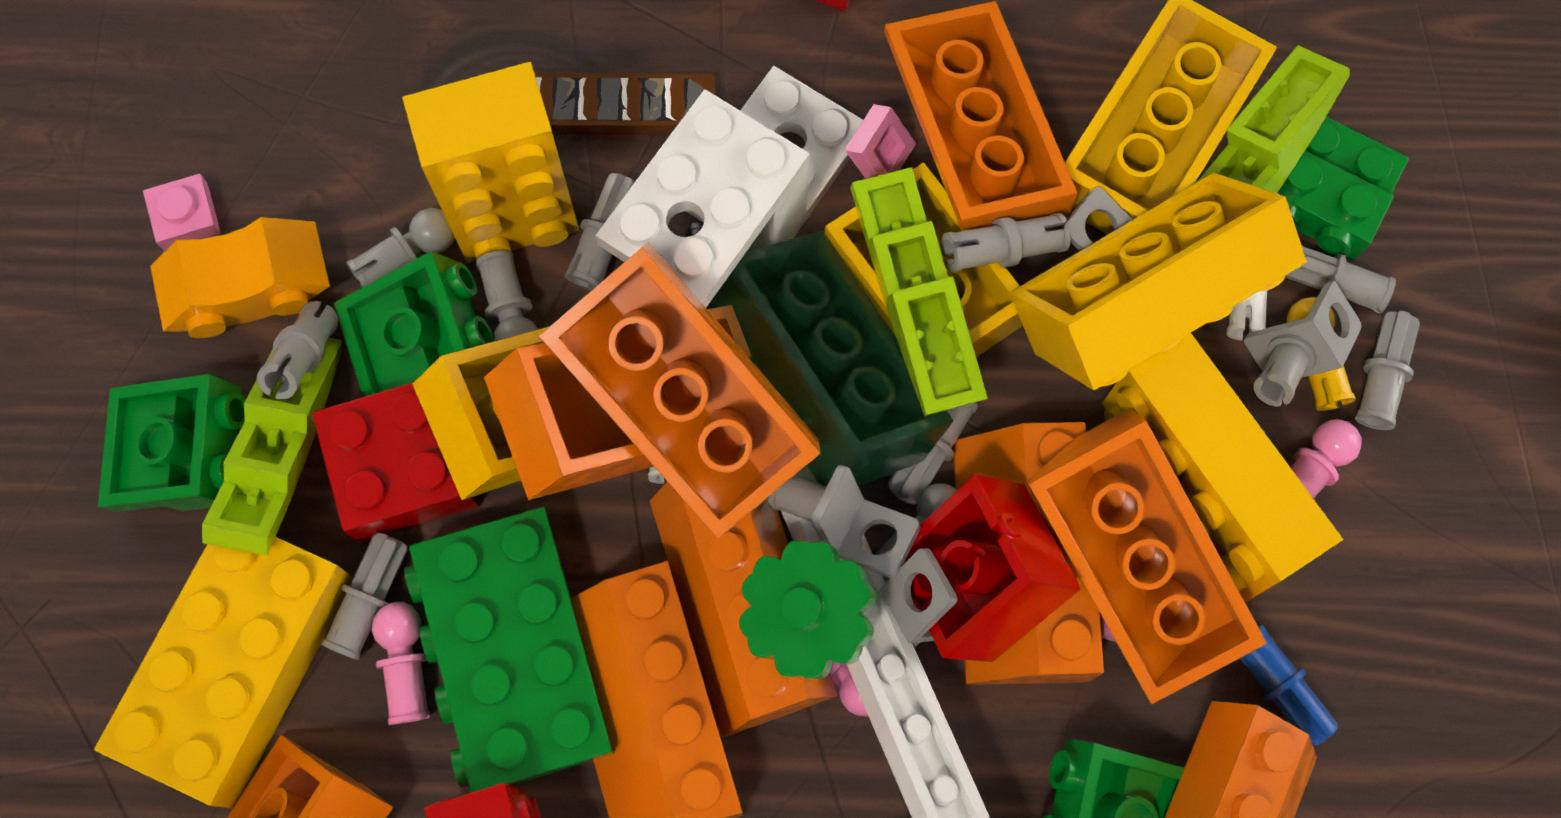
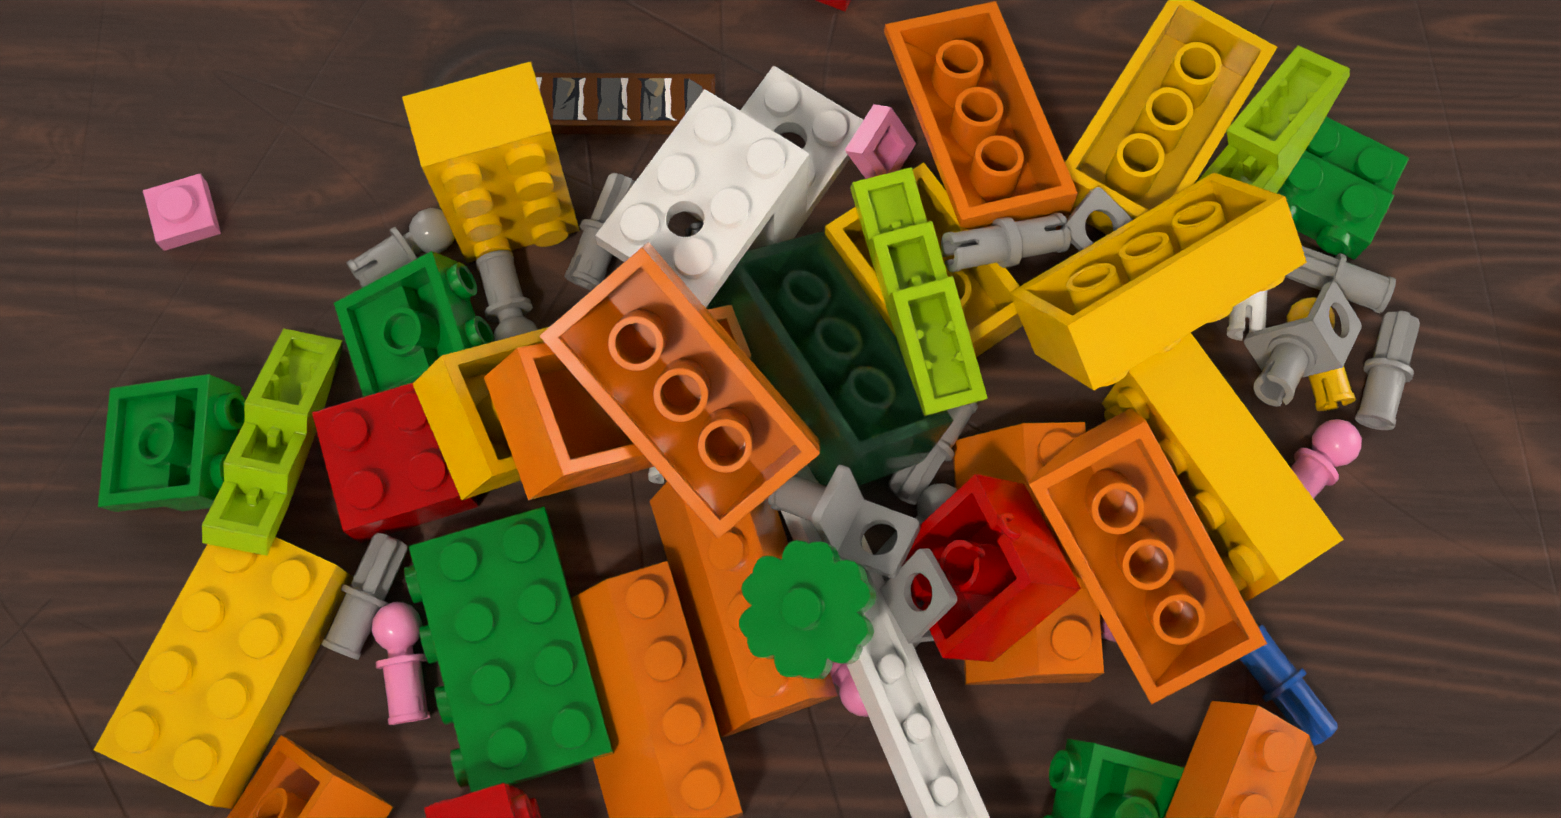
light orange brick [150,217,330,338] -> none
light grey pin [257,301,339,399] -> none

